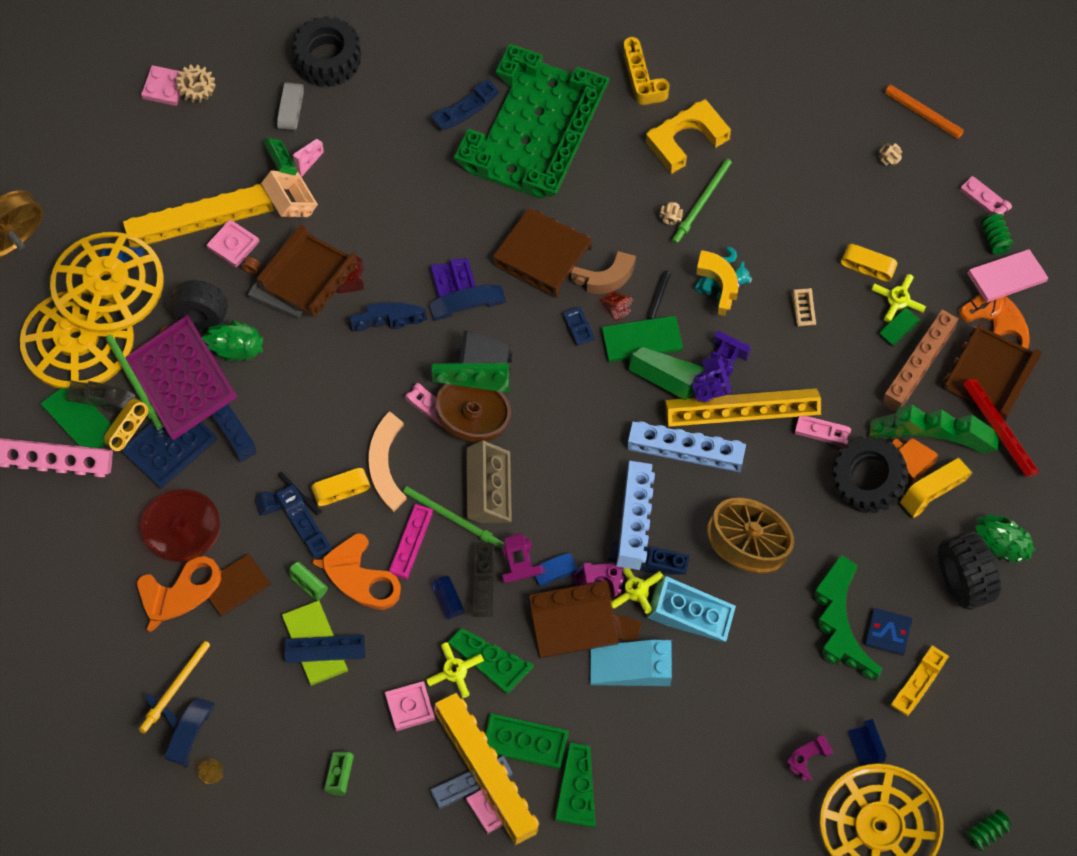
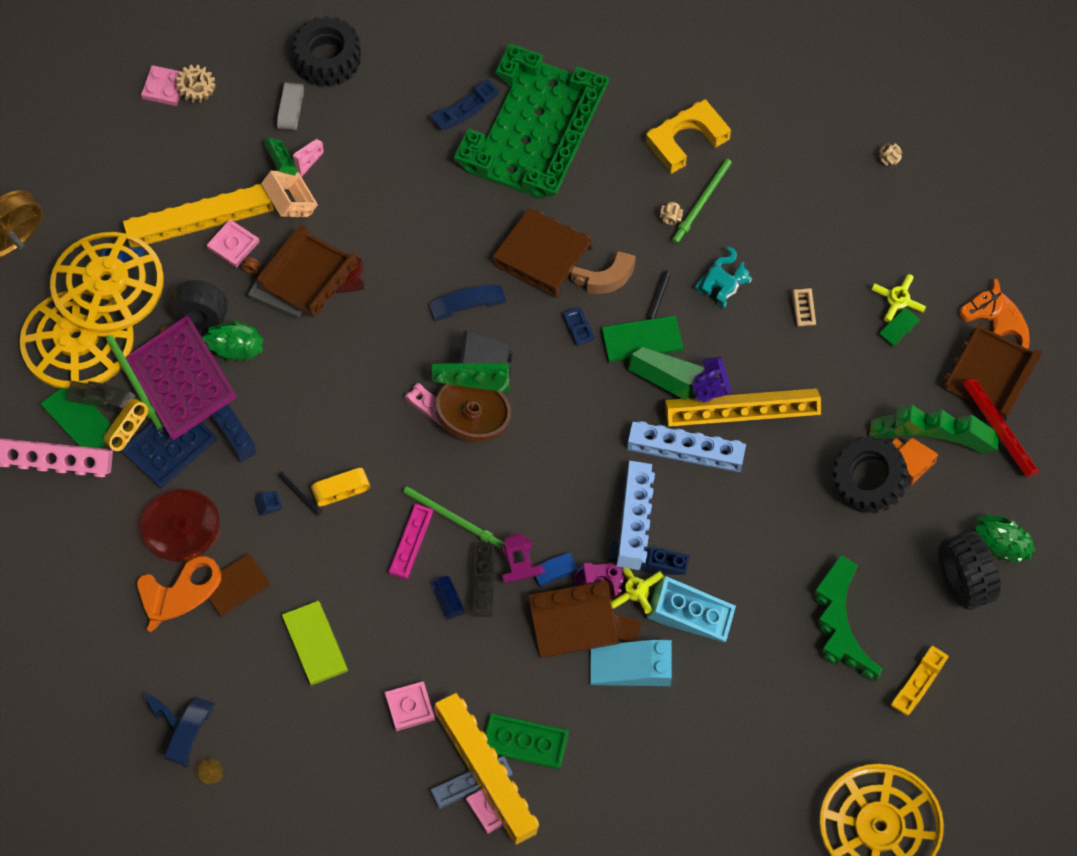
yellow bar [139,641,210,734] -> none
dark blue slope [276,484,332,558] -> none
dark blue slope [284,635,365,663] -> none
bright green brick [289,562,328,601] -> none
orange animal [313,533,401,610] -> none
bright green brick [324,752,354,796] -> none
dark blue slope [350,302,427,332] -> none
light nougat tile [369,411,407,513] -> none
neon yellow bar [426,643,484,698] -> none
dark purple slope [429,258,476,299] -> none
green wing [448,628,534,695] -> none
dark tan slope [467,440,512,524] -> none
green wing [555,742,596,829] -> none
clear red slope [600,290,634,321] -> none
yellow beam [623,37,669,105] -> none
yellow arch [696,250,738,316] -> none
pearl gold wheel [707,498,794,574] -> none
dark purple tile [708,330,751,378] -> none
magenta tile [788,735,834,781] -> none
bright pink plate [795,416,851,448] -> none
yellow beam [841,244,898,282] -> none
clear blue panel [848,719,887,766] -> none
dark blue tile [865,608,913,656] -> none
nougat brick [882,310,958,411] -> none
orange axle [885,85,964,139] -> none
yellow beam [900,458,972,518] -> none
bright pink plate [960,176,1012,216] -> none
green piece [965,809,1011,852] -> none
bright pink tile [967,249,1048,303] -> none
green piece [980,214,1014,255] -> none

